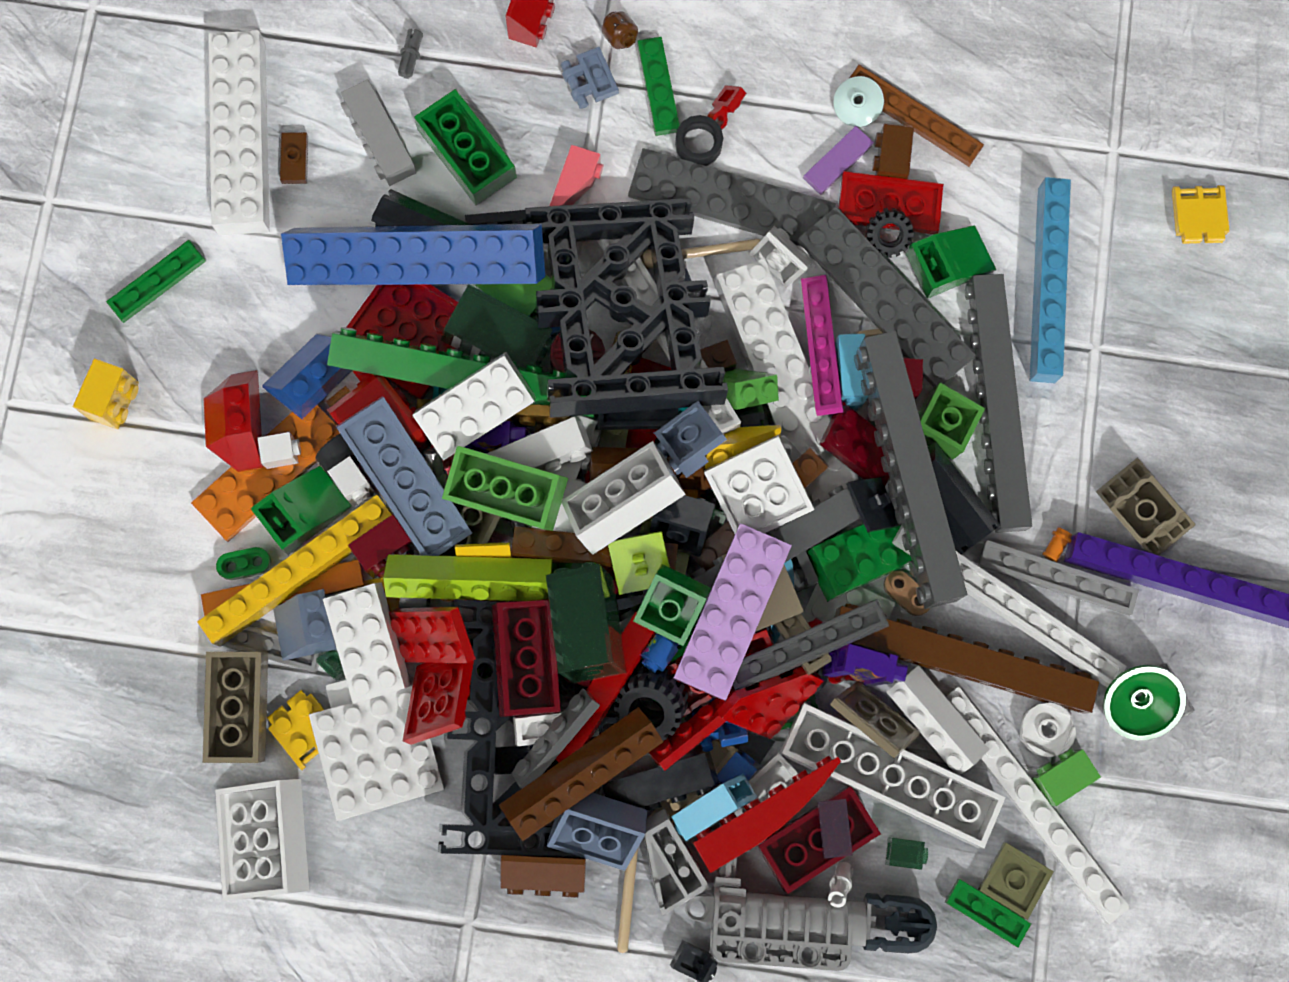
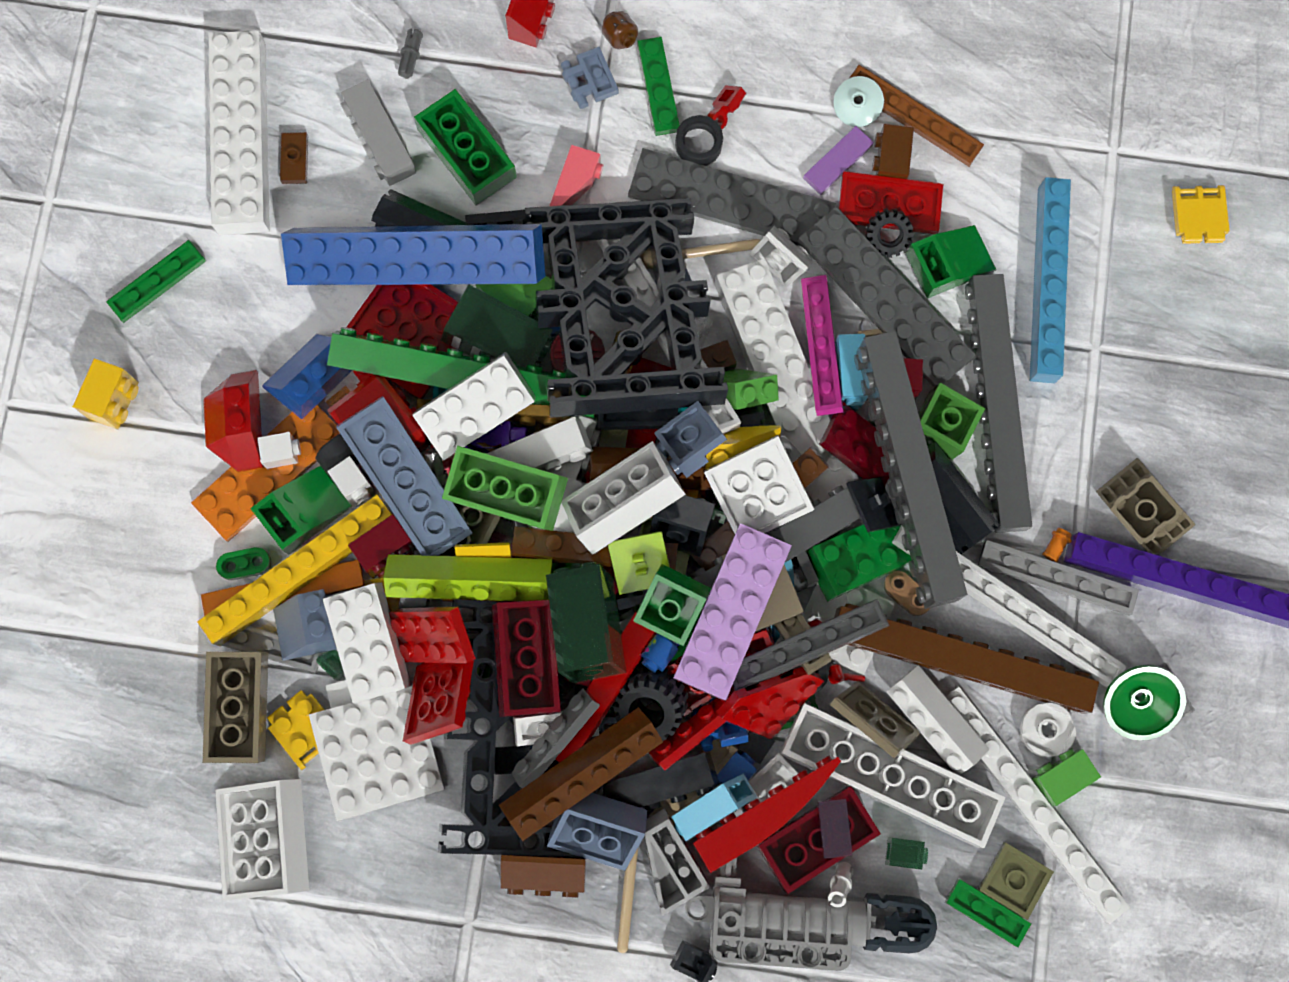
dark purple hips [822,644,908,686] -> none

